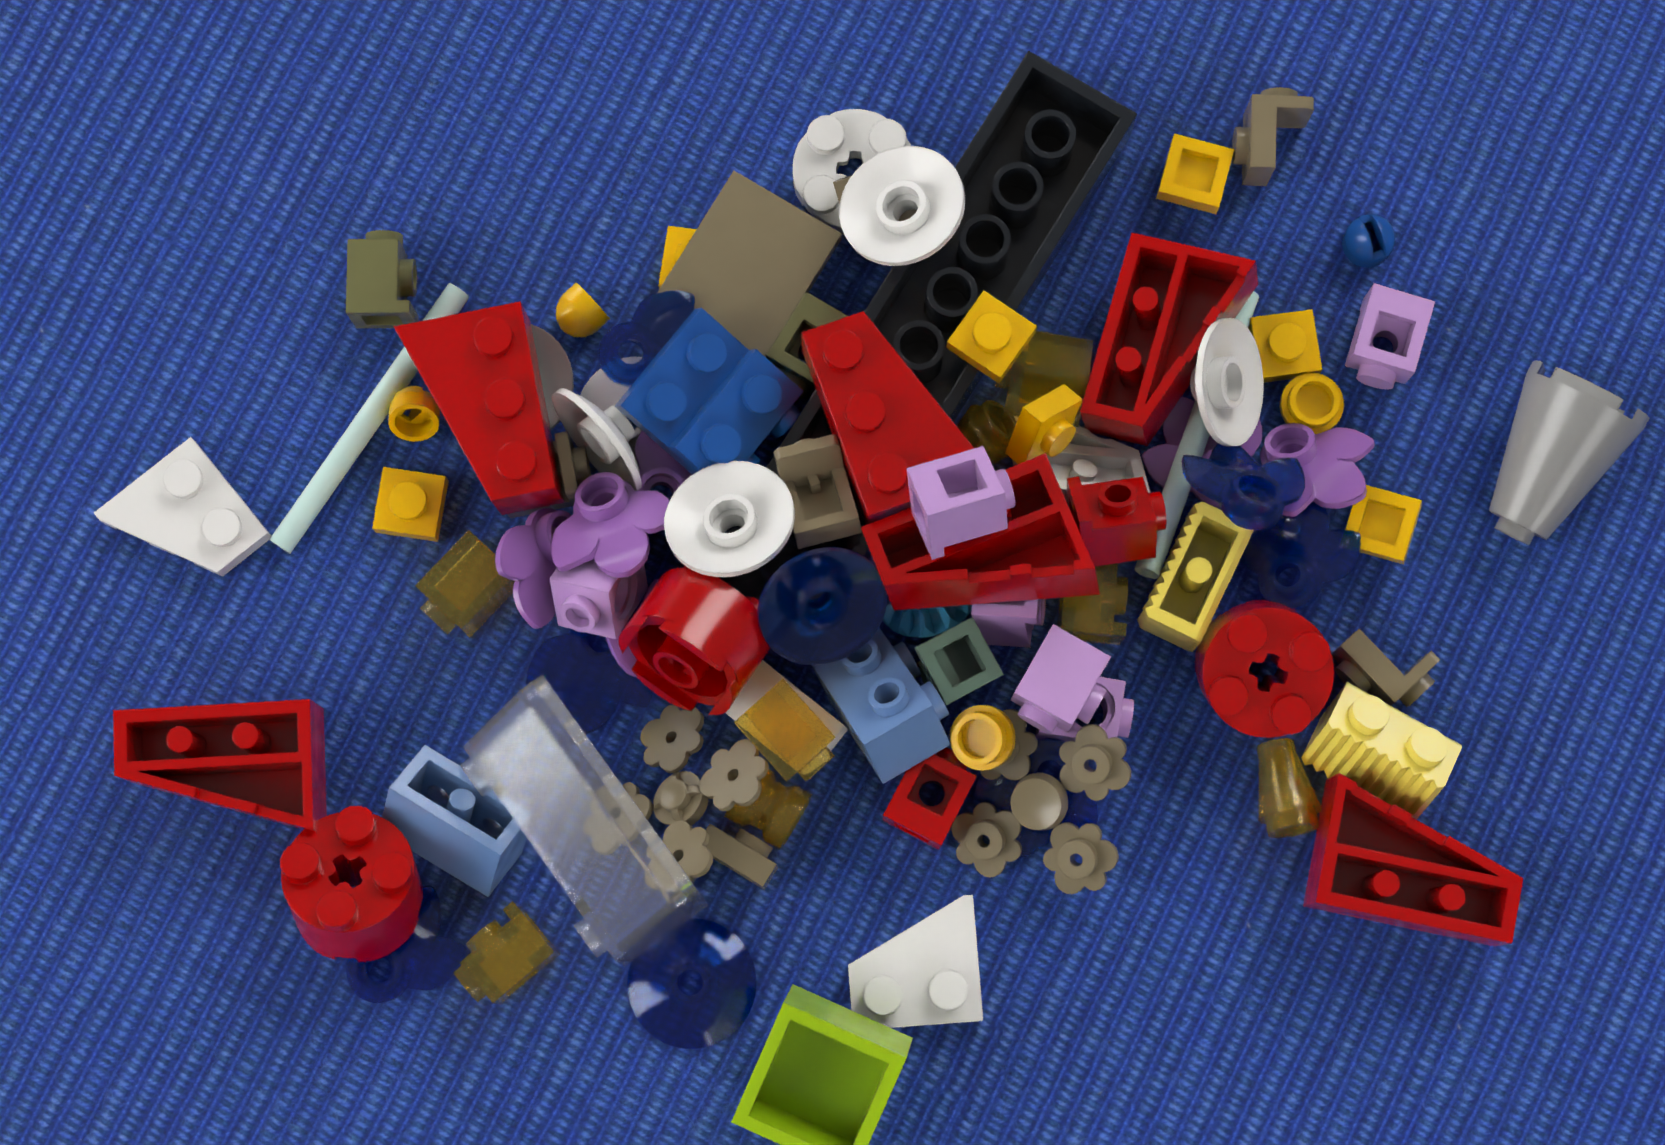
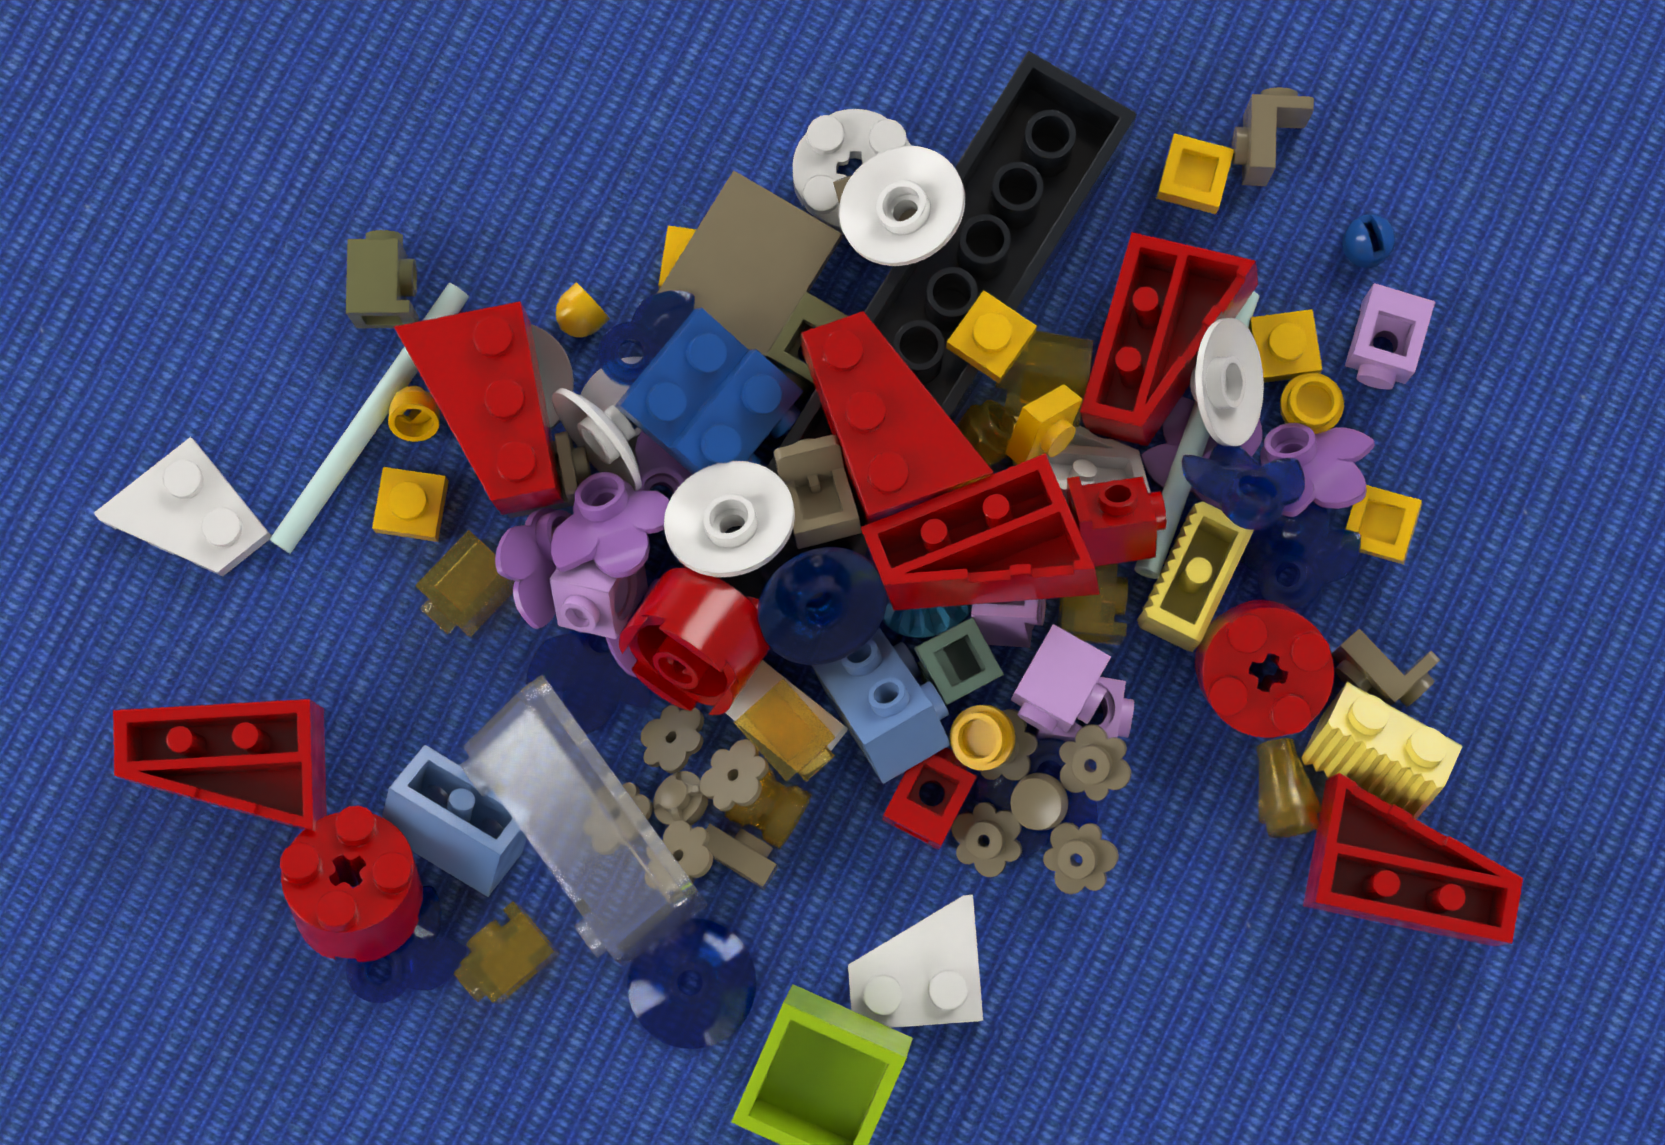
lavender brick [907,446,1015,560] -> none
light grey cone [1489,360,1650,545] -> none

